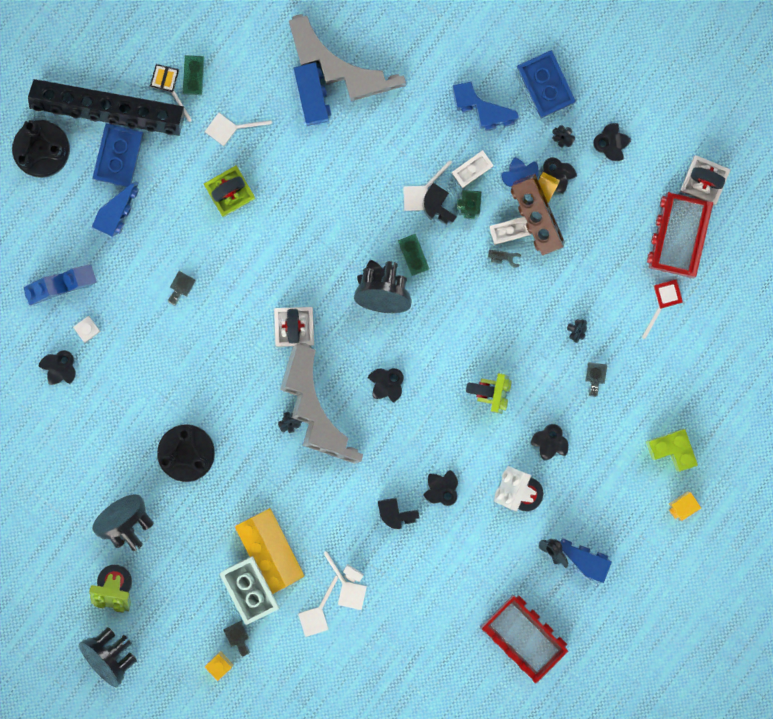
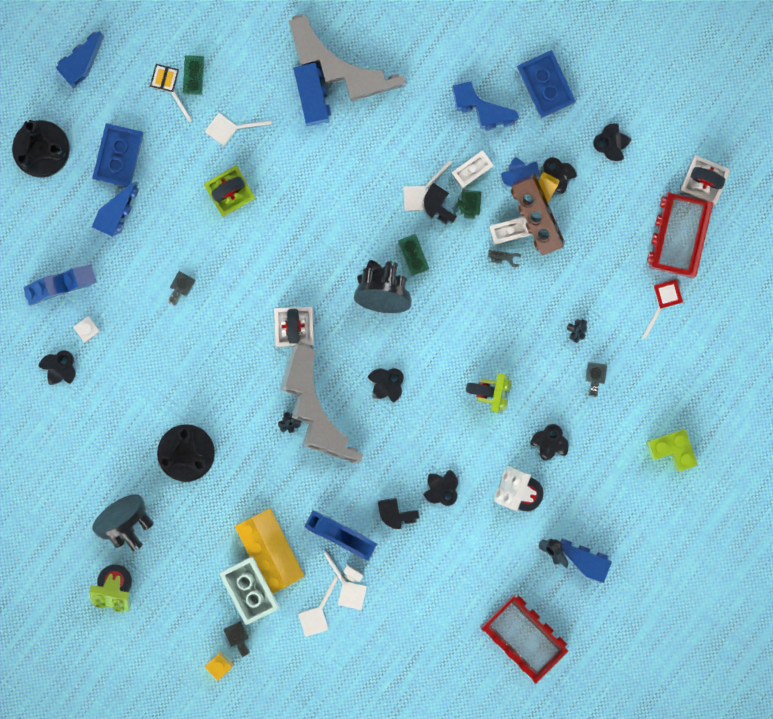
black brick [28,79,185,136] -> none
black piece [79,627,137,687] -> none
black plant [552,125,575,148] -> none
yellow brick [669,491,701,521] -> none
none -> blue slope [55,31,104,88]
none -> blue arch [304,510,377,561]

